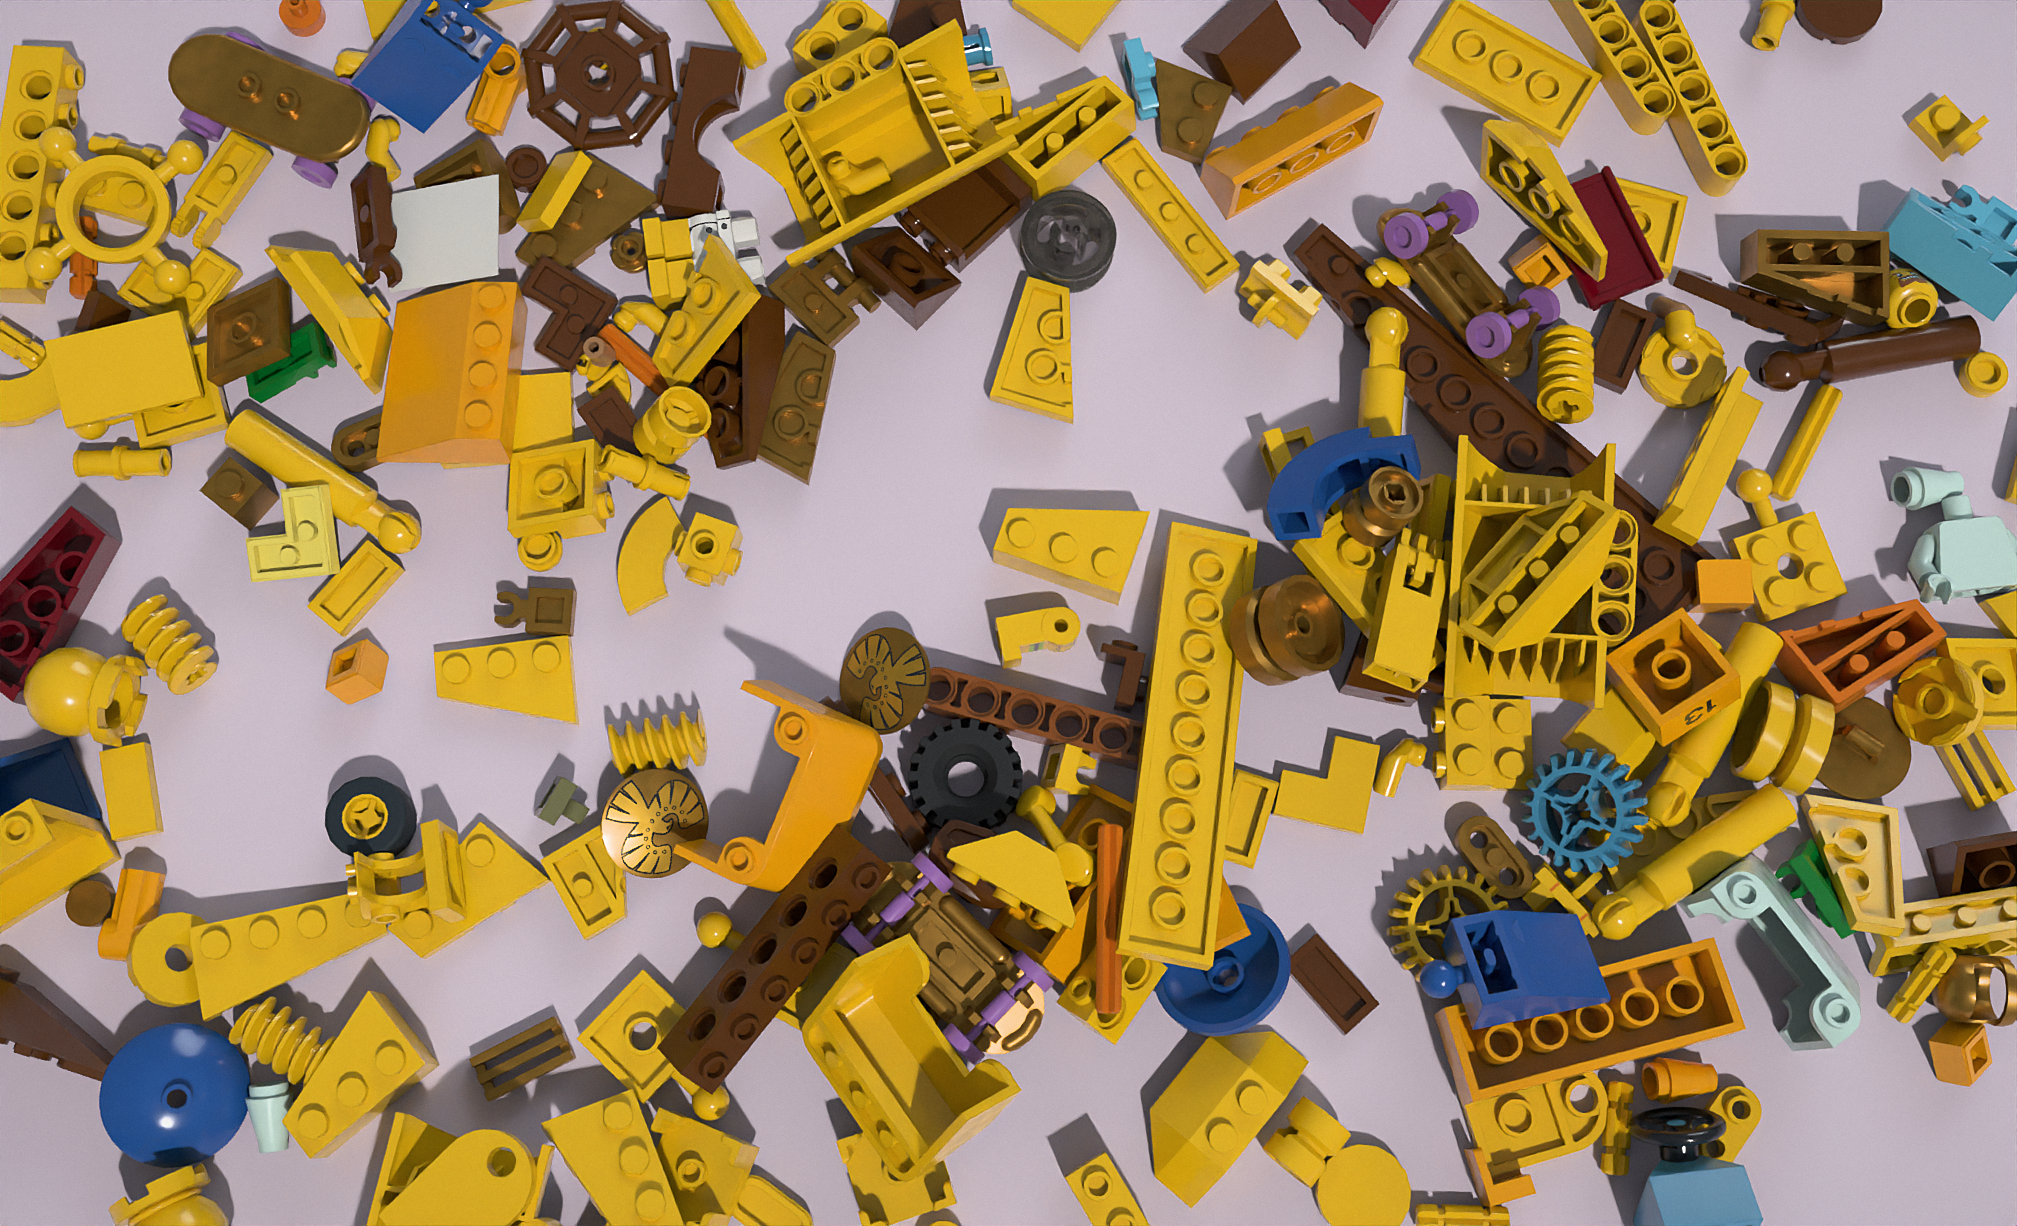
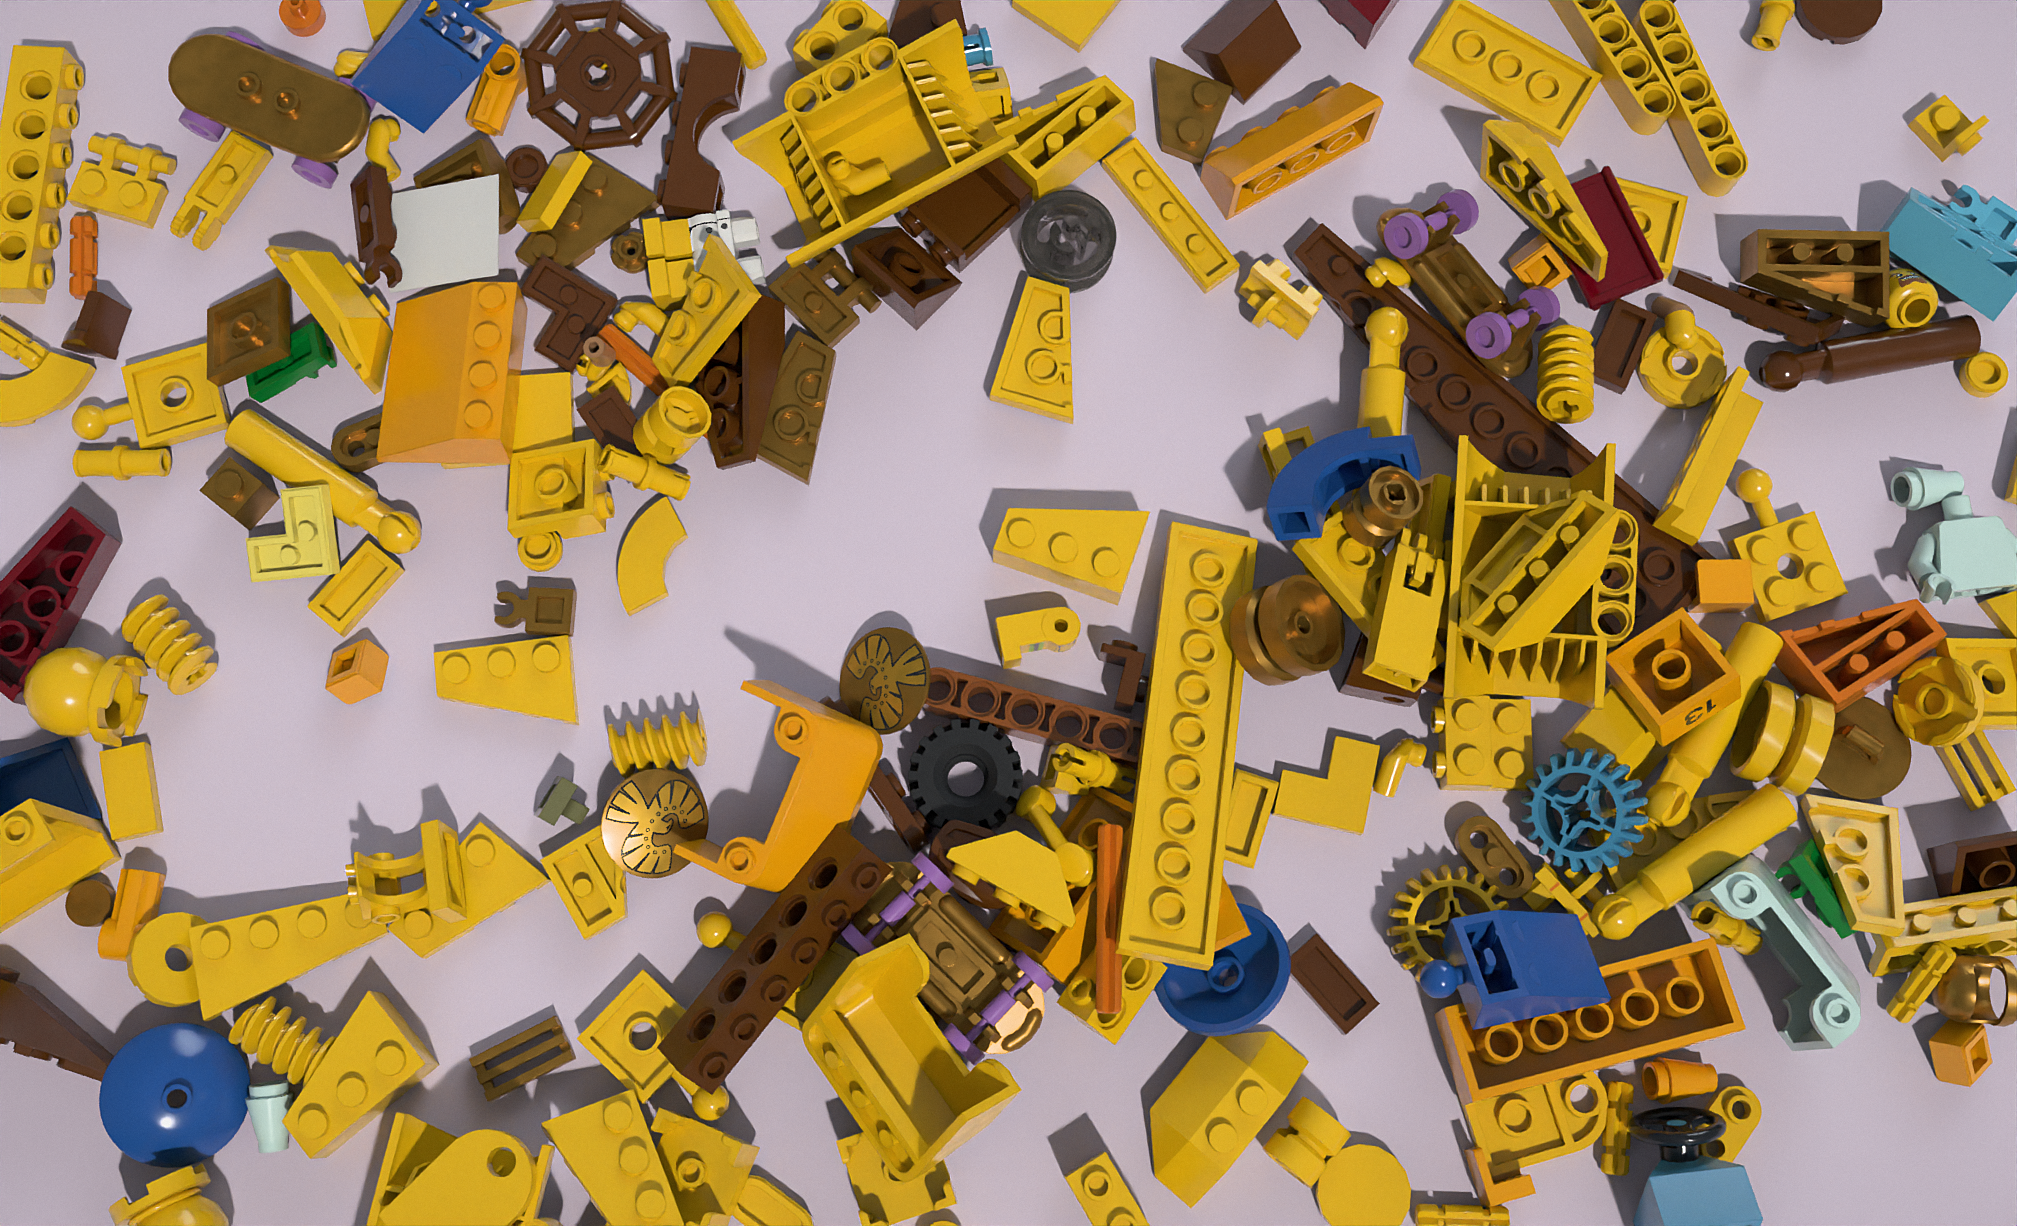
yellow piece [24,126,204,295] -> none
yellow tile [43,310,204,429] -> none
yellow tile [117,247,243,342] -> none
black wheel [325,777,417,857] -> none
yellow brick [674,512,743,587] -> none
medium azure plate [1121,37,1159,121] -> none
yellow axle [1770,384,1843,502] -> none
none -> yellow pin [1053,743,1136,794]
none -> yellow pin [1691,901,1763,956]

